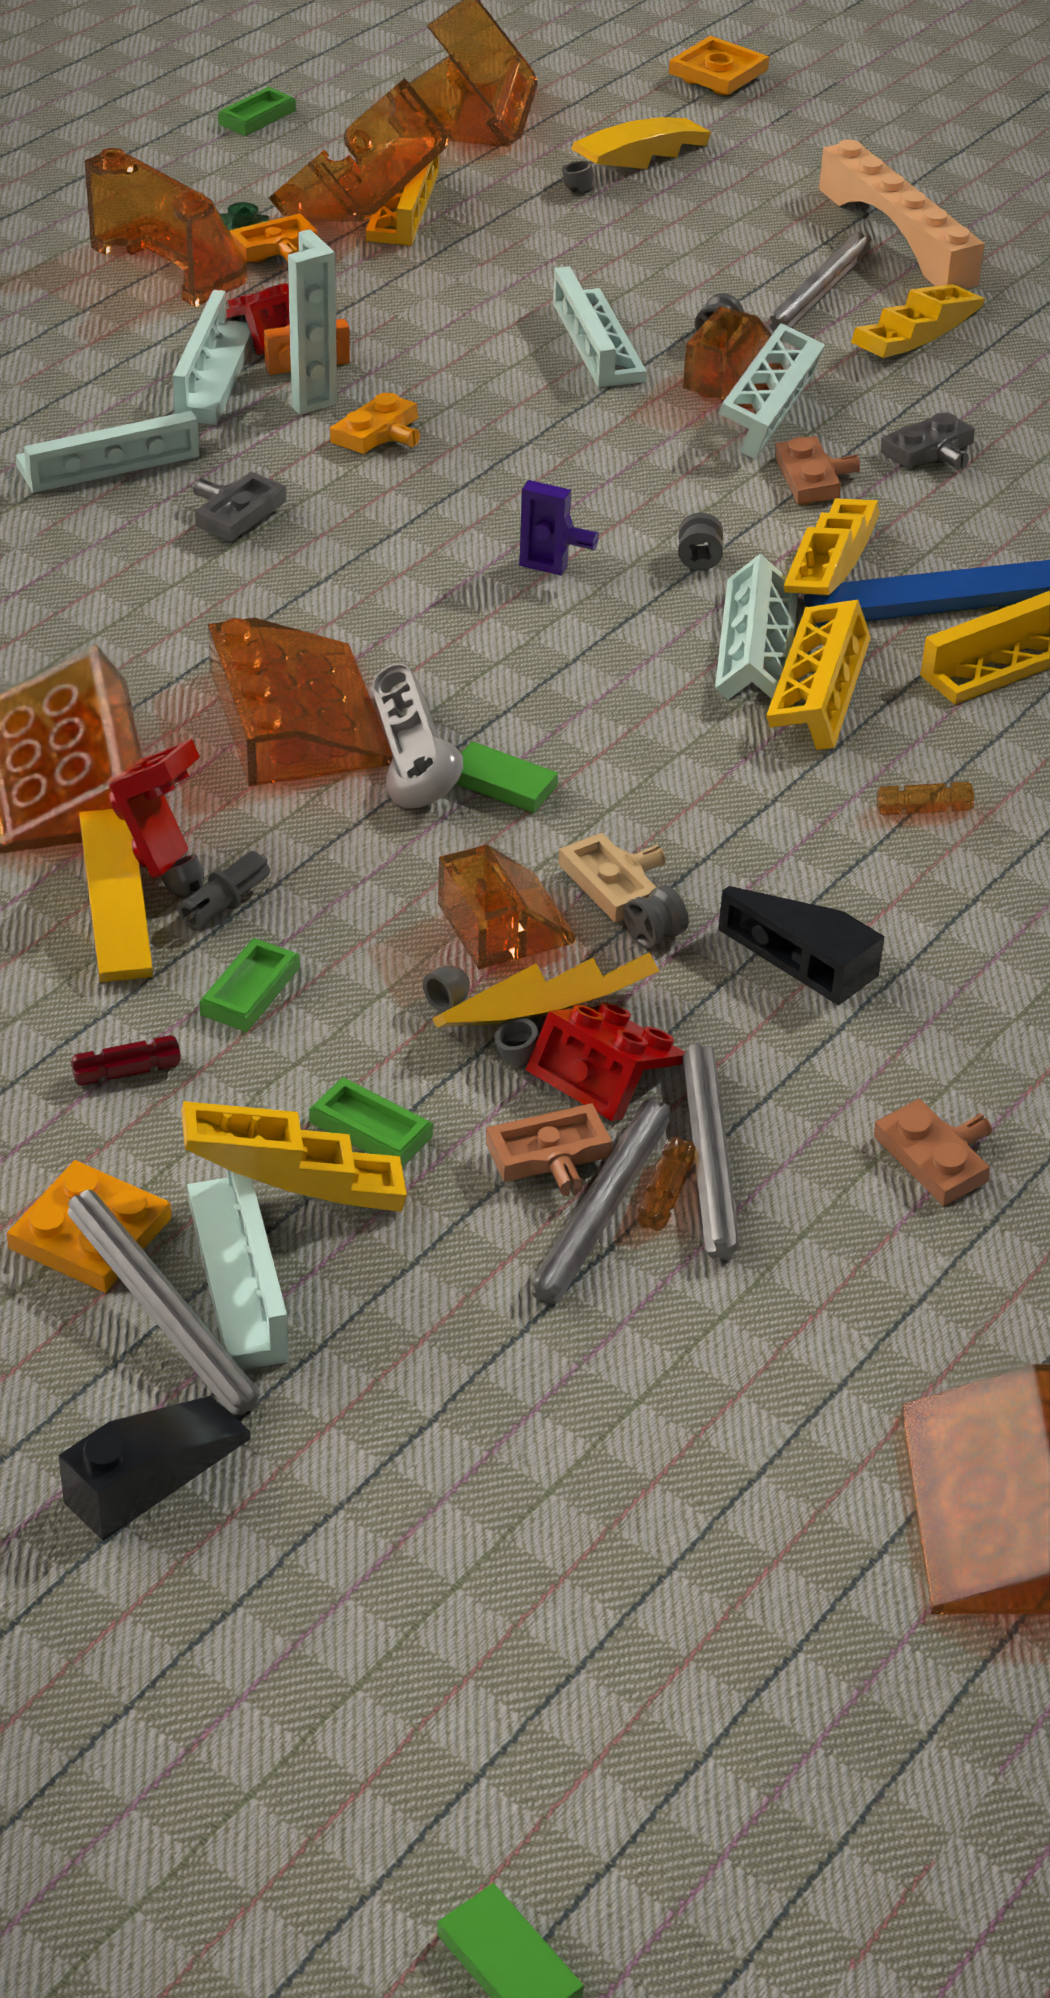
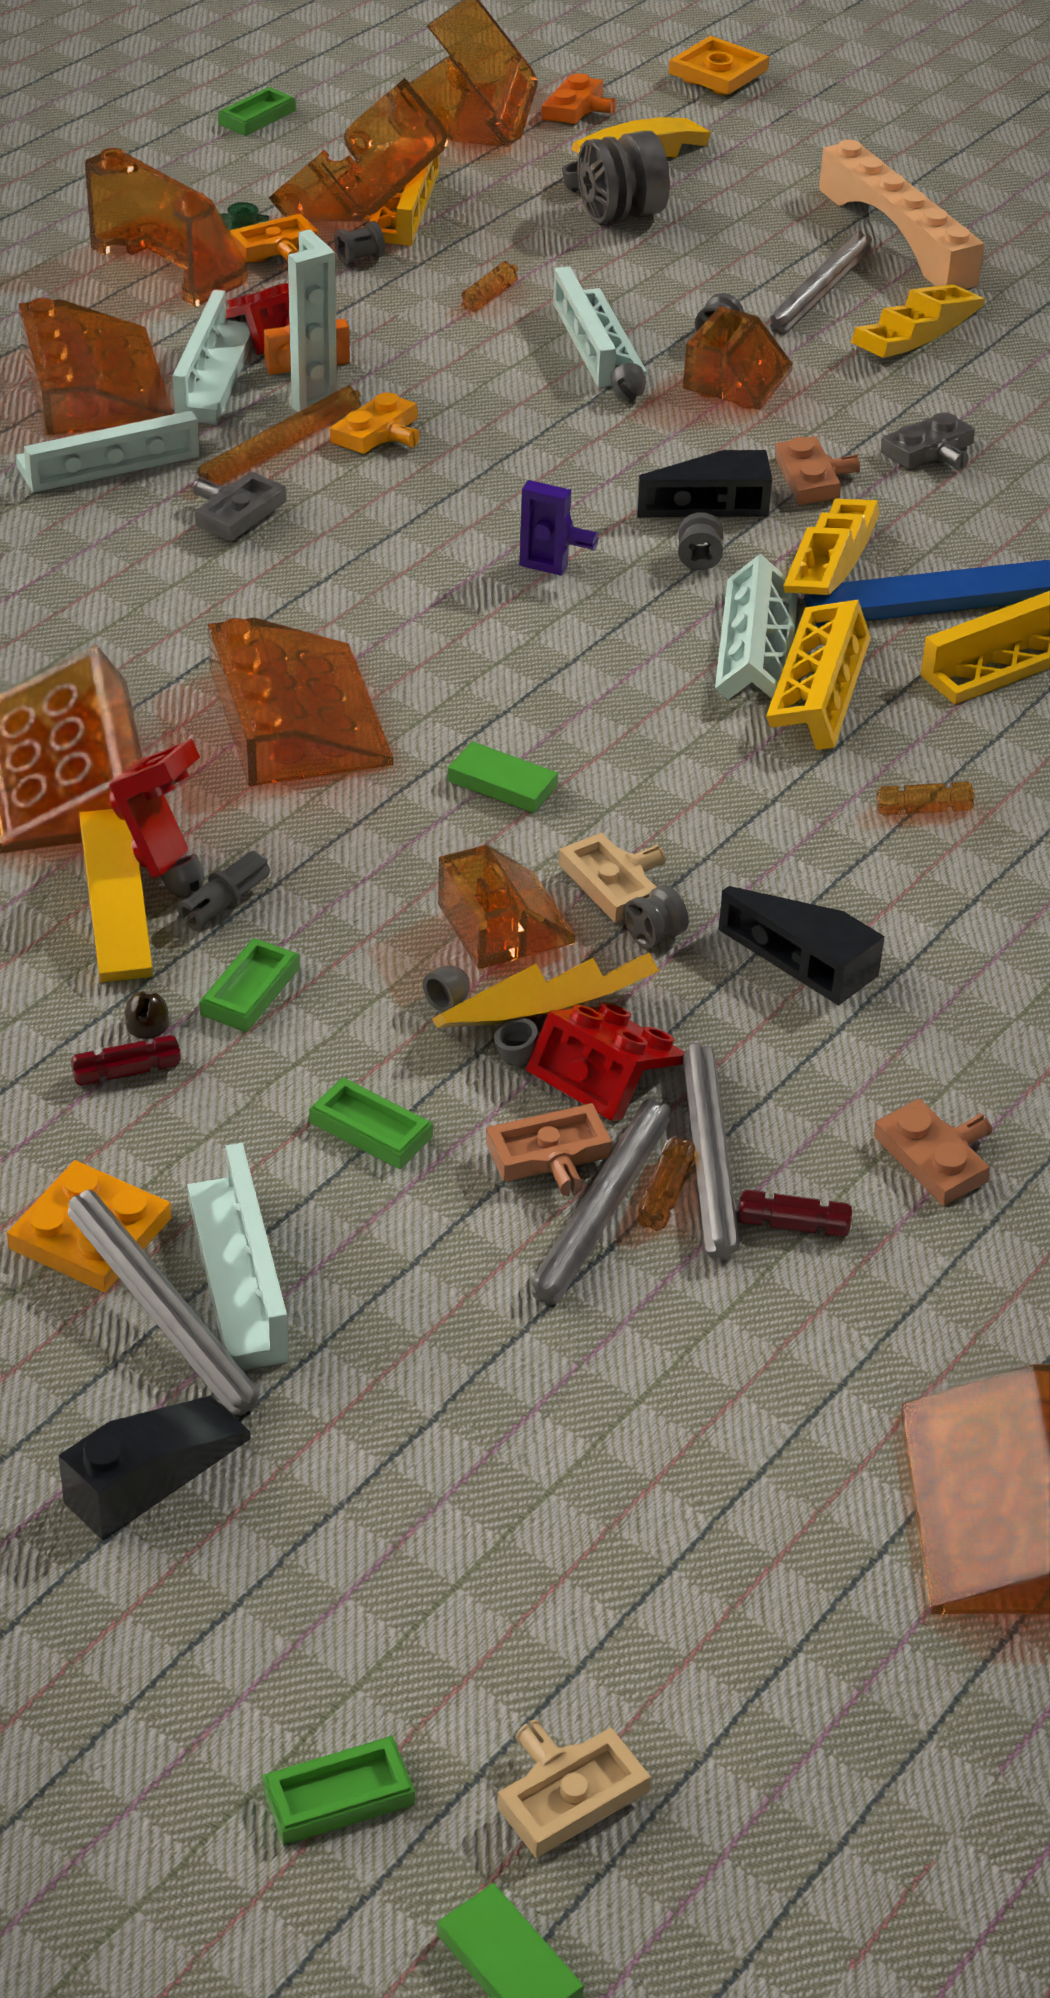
yellow slope [181,1101,407,1212] -> none
light grey beam [372,663,463,808] -> none
light aqua fence [718,323,825,459] -> none
none -> clear orange slope [18,298,173,436]
none -> dark brown hinge [125,991,169,1039]
none -> clear orange axle [197,385,361,485]
none -> bright green tile [262,1735,415,1846]
none -> dark grey bush [334,221,385,265]
none -> clear orange axle [461,261,518,312]
none -> tan plate [497,1720,651,1859]
none -> orange plate [541,73,616,124]
none -> flat silver wheel [577,130,670,223]
none -> dark grey hinge [611,363,646,401]
none -> black slope [636,450,772,518]
none -> dark red axle [738,1189,852,1237]

